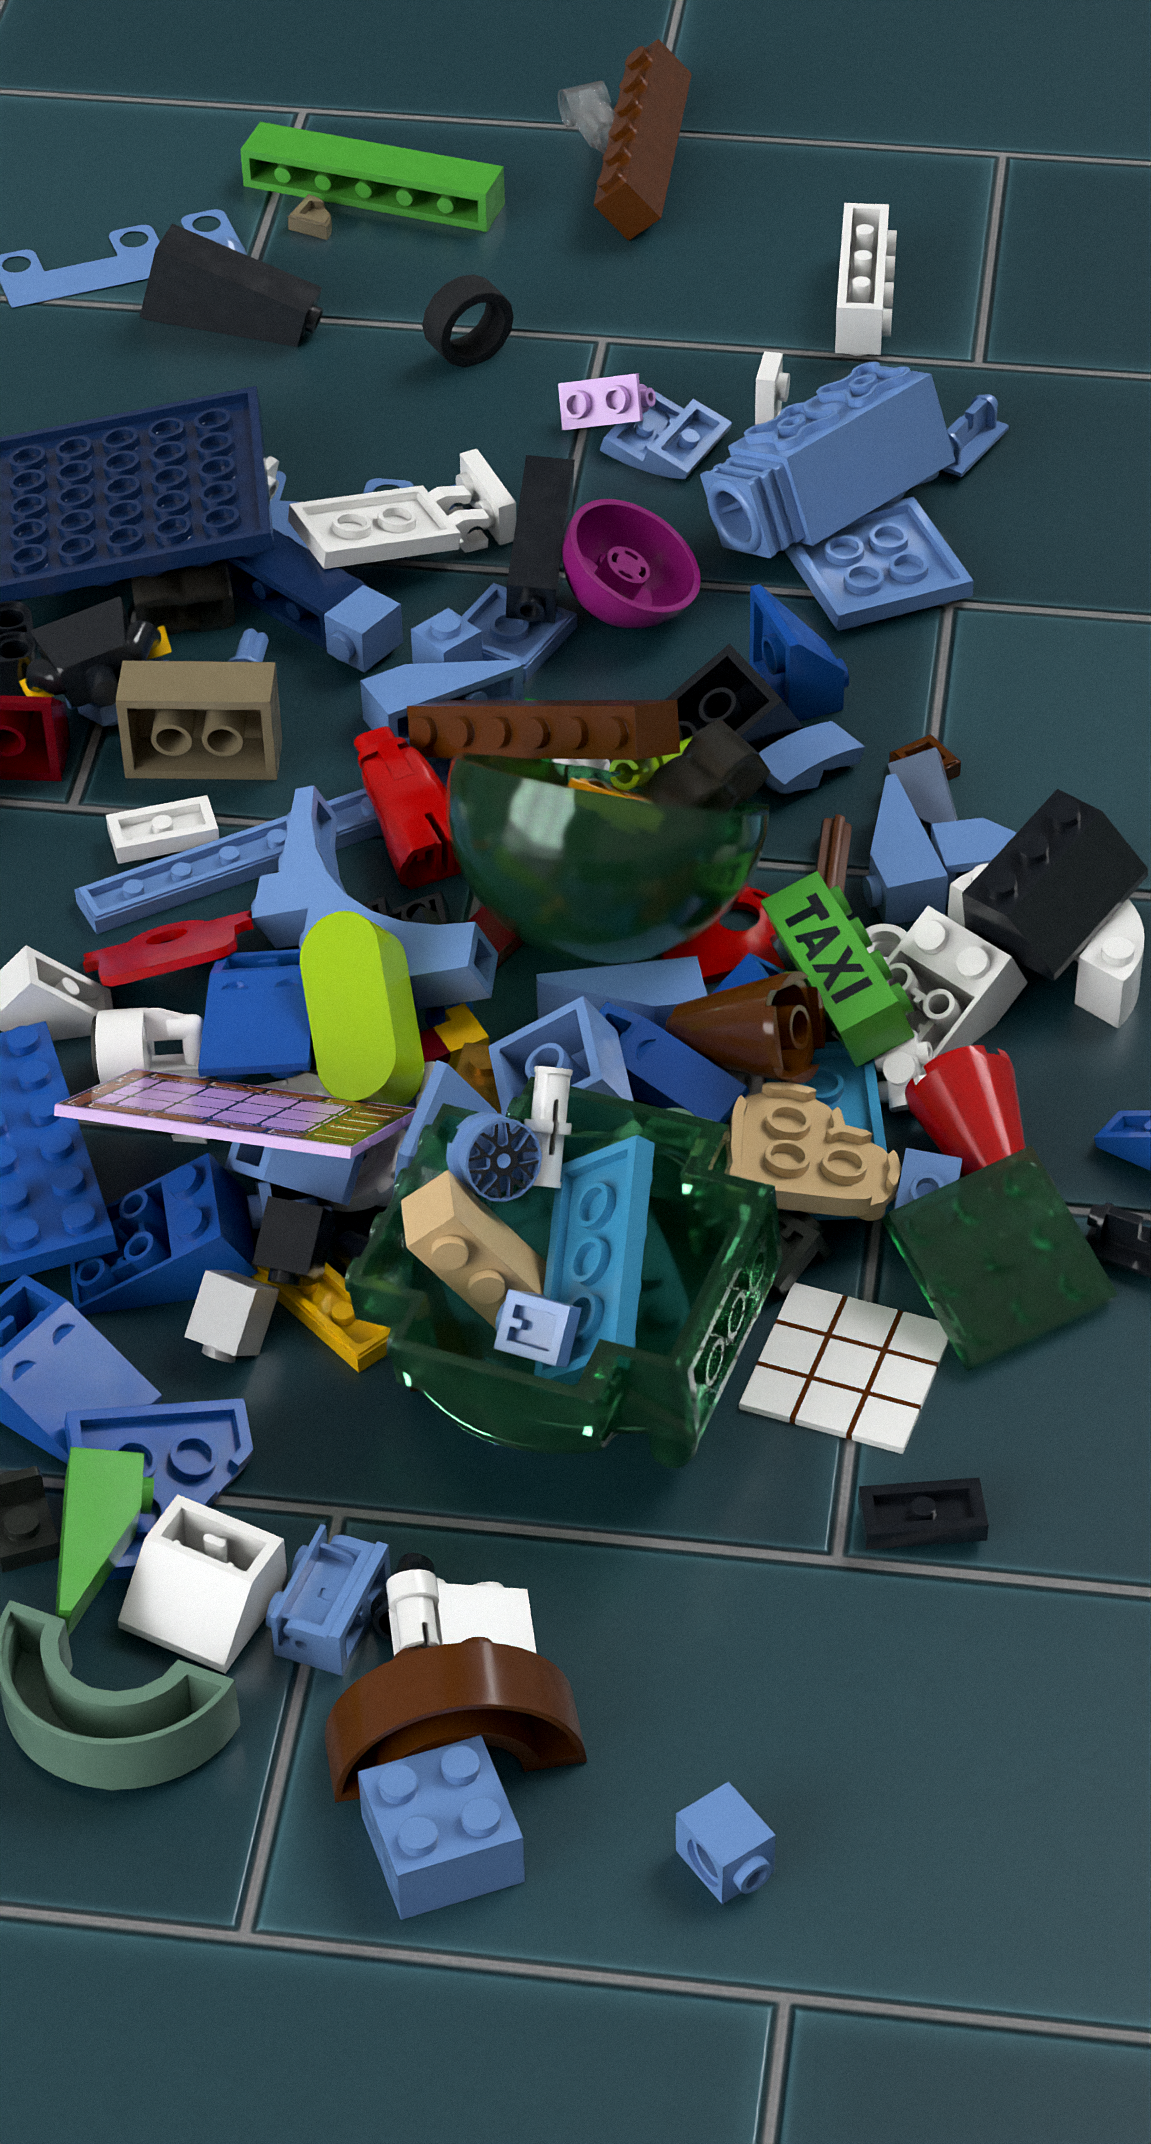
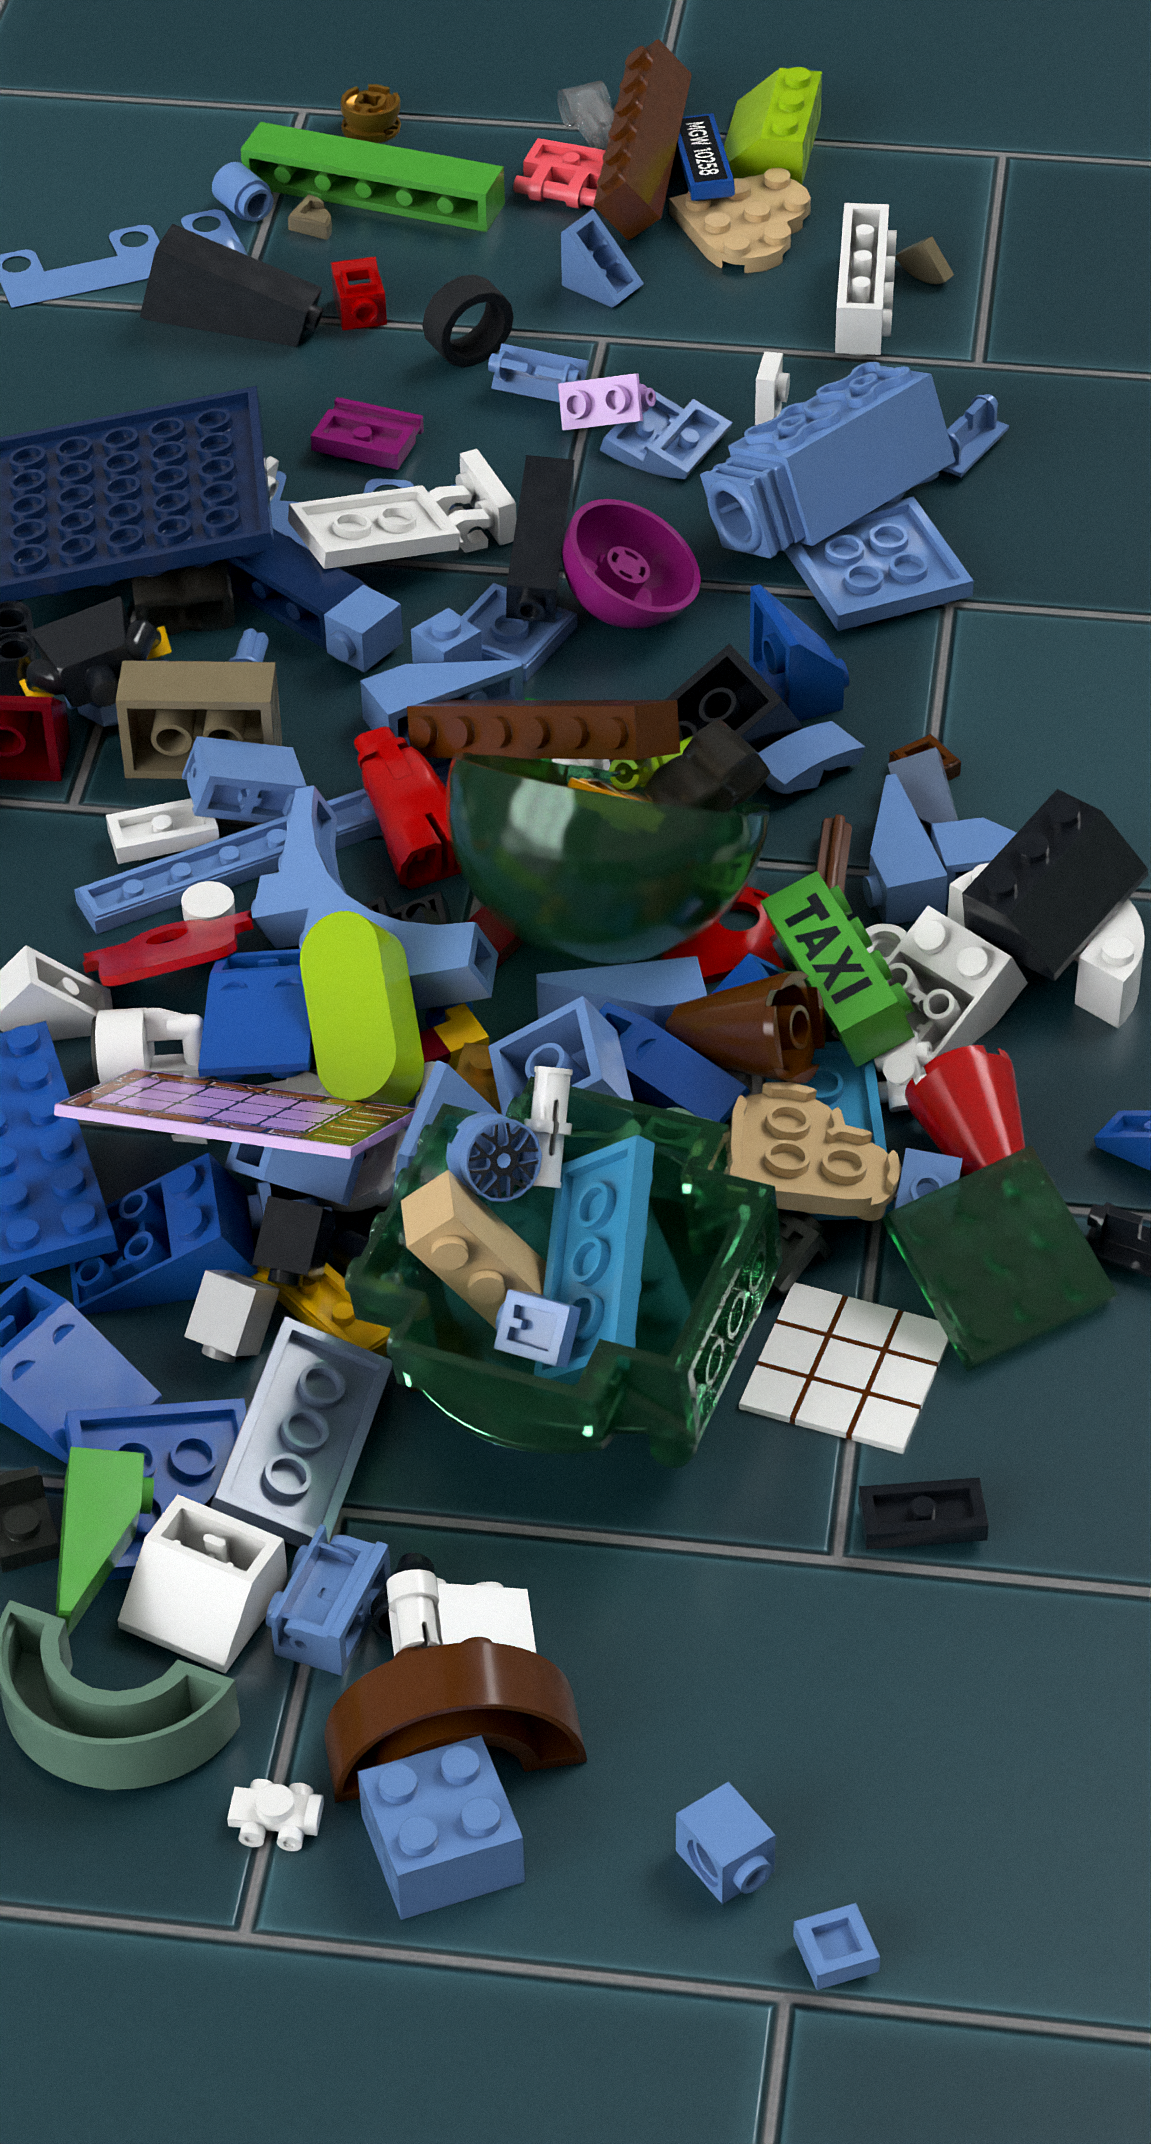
none -> white tile [181,881,235,921]
none -> medium blue hinge [182,736,307,823]
none -> sand blue plate [209,1316,394,1547]
none -> medium blue brick [212,162,273,222]
none -> white piece [227,1779,324,1851]
none -> magenta plate [310,397,424,470]
none -> red window [331,257,387,331]
none -> pearl gold wheel [340,84,401,143]
none -> medium blue hinge [488,343,589,403]
none -> coral plate [513,138,606,209]
none -> medium blue slope [561,209,644,308]
none -> tan plate [669,168,811,273]
none -> tile [676,113,735,201]
none -> lime slope [724,67,822,185]
none -> medium blue plate [793,1903,880,1990]
none -> dark tan tile [895,236,954,284]

